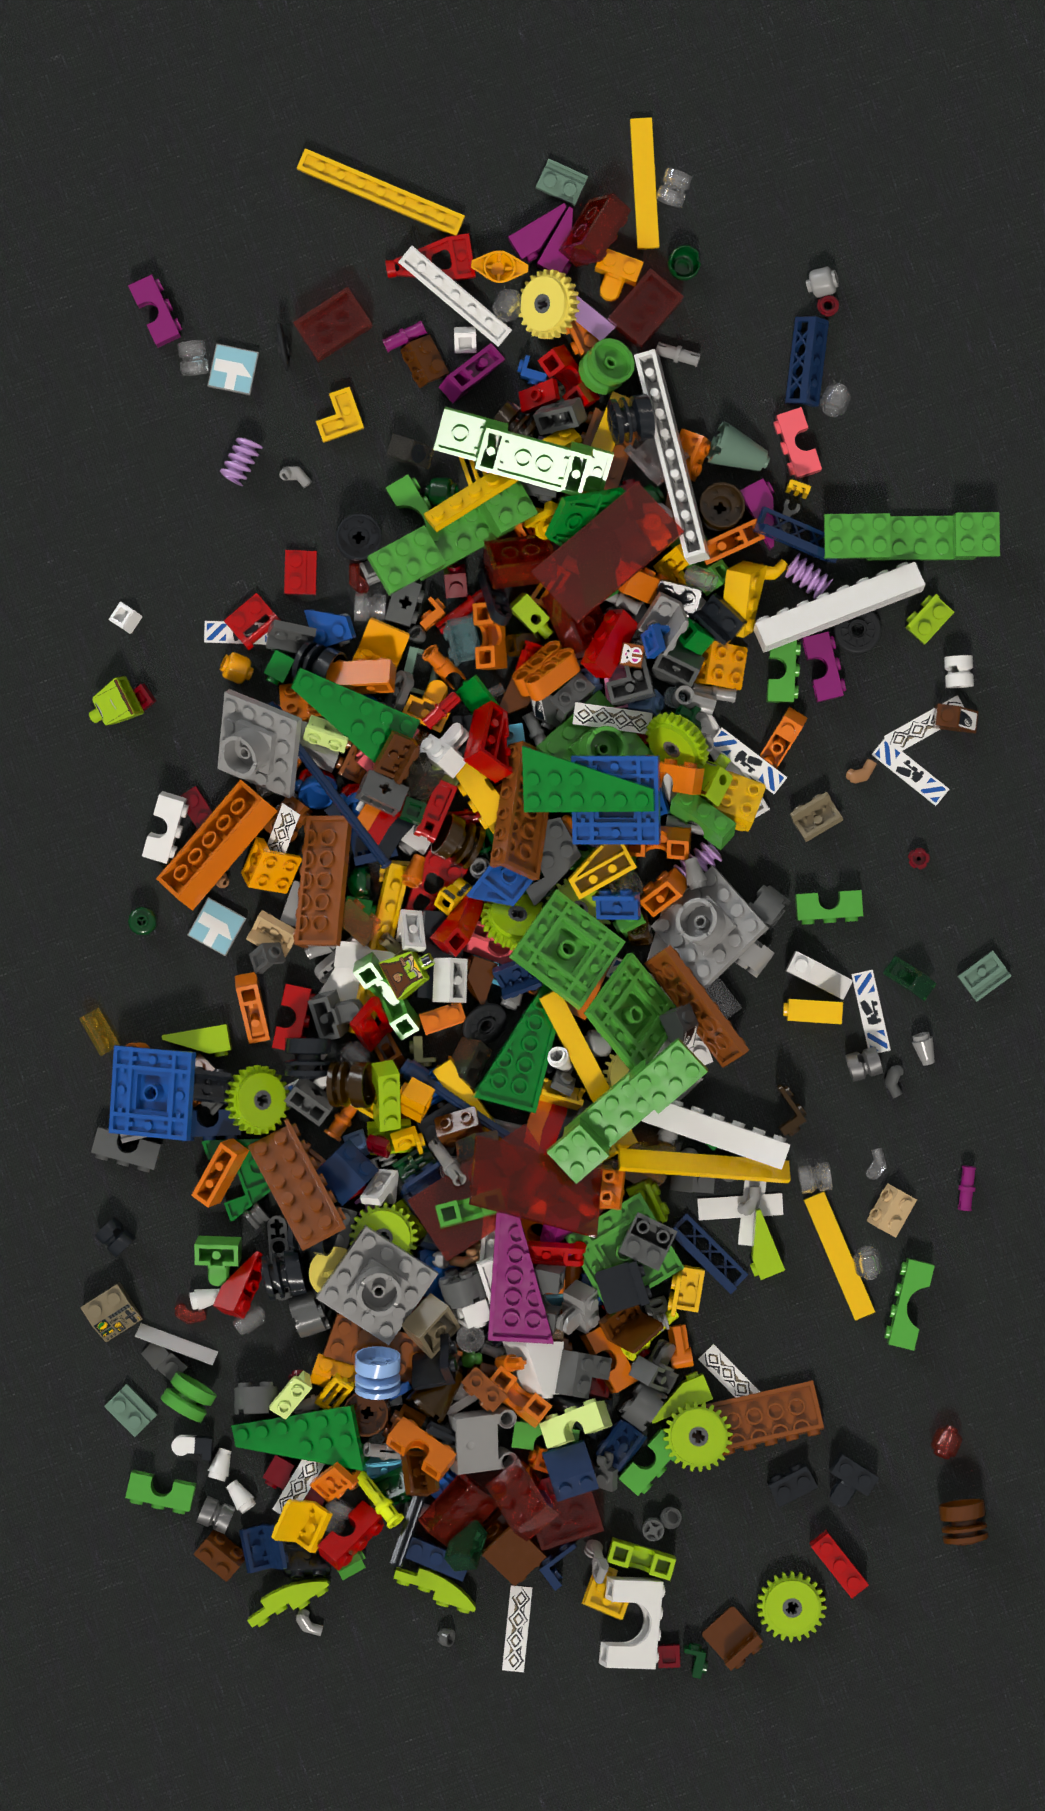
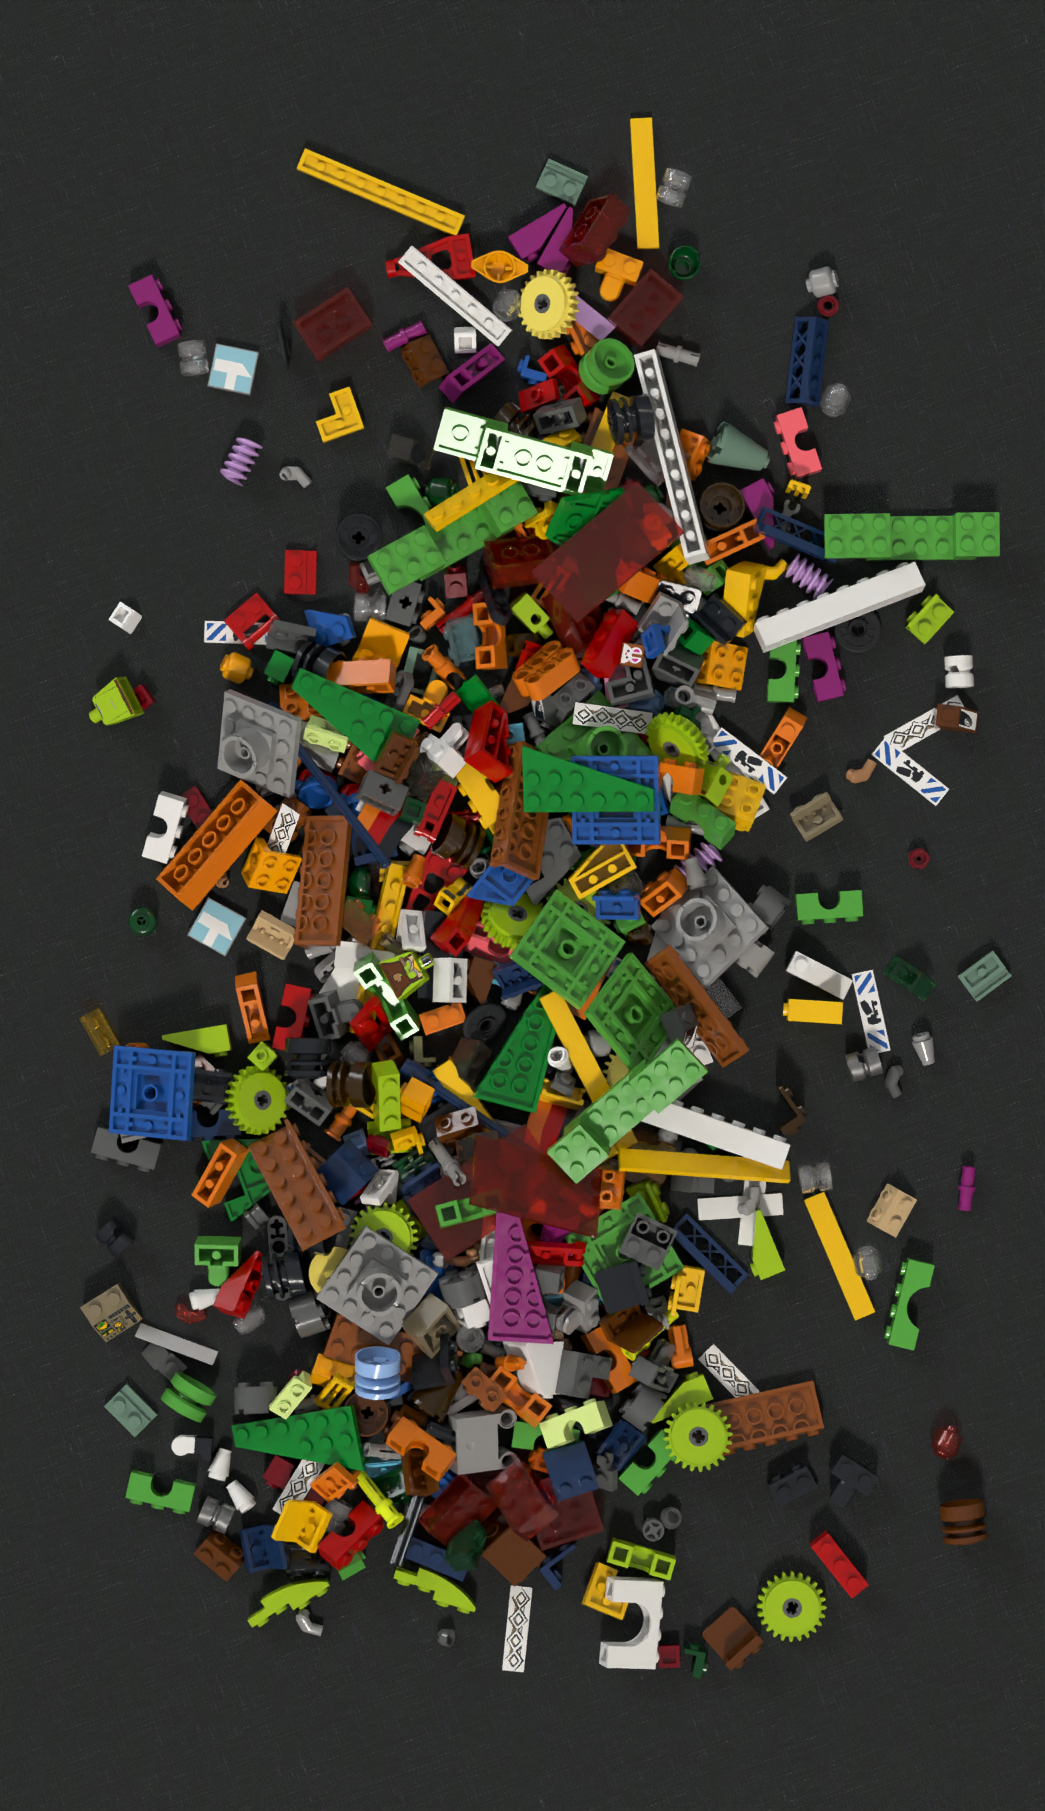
dark grey bracket [249,942,286,974] -> none
light grey piece [584,1539,609,1584] -> none
clear arm [866,1148,886,1179] -> none
none -> lime bracket [247,1041,277,1071]

